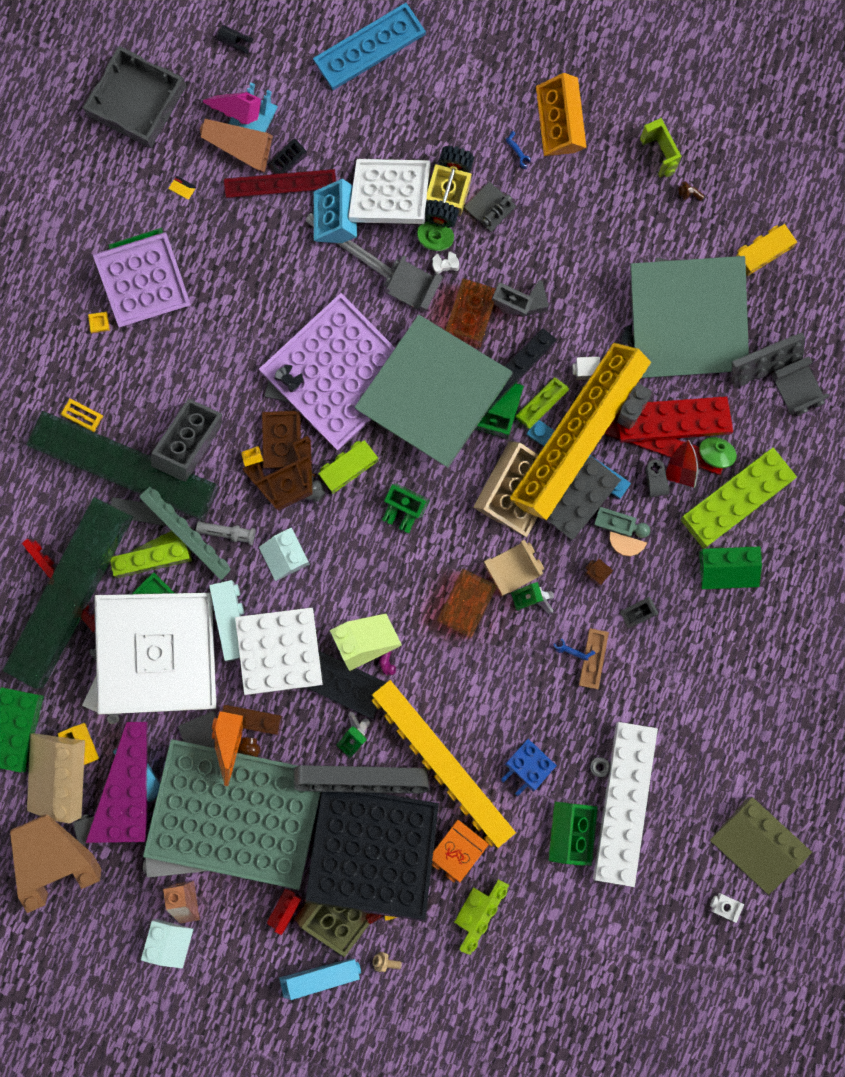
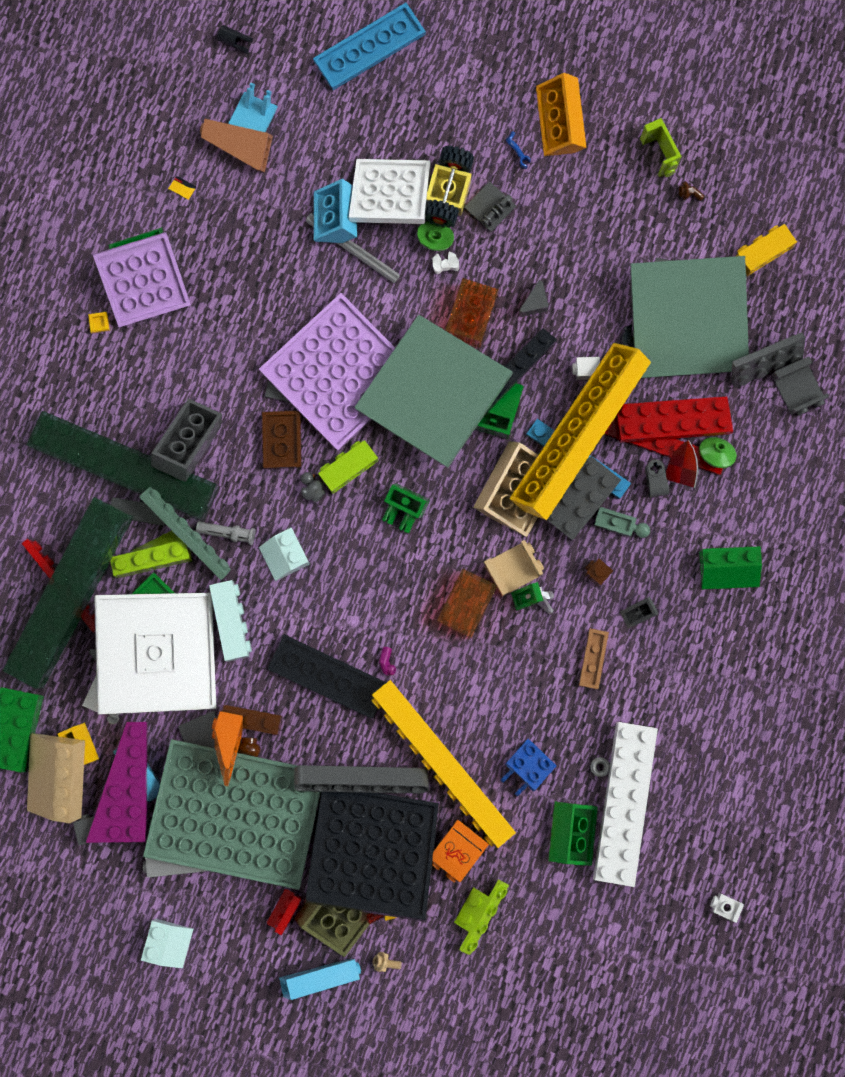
medium nougat wedge [10,814,102,913] -> none
yellow tile [60,398,103,432] -> none
dark grey tile [83,46,187,148] -> none
nougat slope [163,880,200,924] -> none
dark pink slope [203,92,261,124] -> none
dark red plate [224,169,336,198] -> none
white plate [235,608,323,695] -> none
yellow tile [241,446,263,467] -> none
reddish brown wing [242,436,312,511] -> none
black slope [267,138,307,174] -> none
black piece [274,365,304,392] -> none
yellowish green slope [330,614,402,671] -> none
green piece [336,712,370,759] -> none
dark grey panel [383,255,443,312] -> none
dark grey slope [492,282,533,316] -> none
lime tile [515,377,569,429] -> none
blue piece [554,639,595,661] -> none
light nougat tile [609,531,647,557] -> none
dark grey brick [617,384,651,429] -> none
lime brick [680,448,797,549] -> none
olive slope [710,797,812,895] -> none

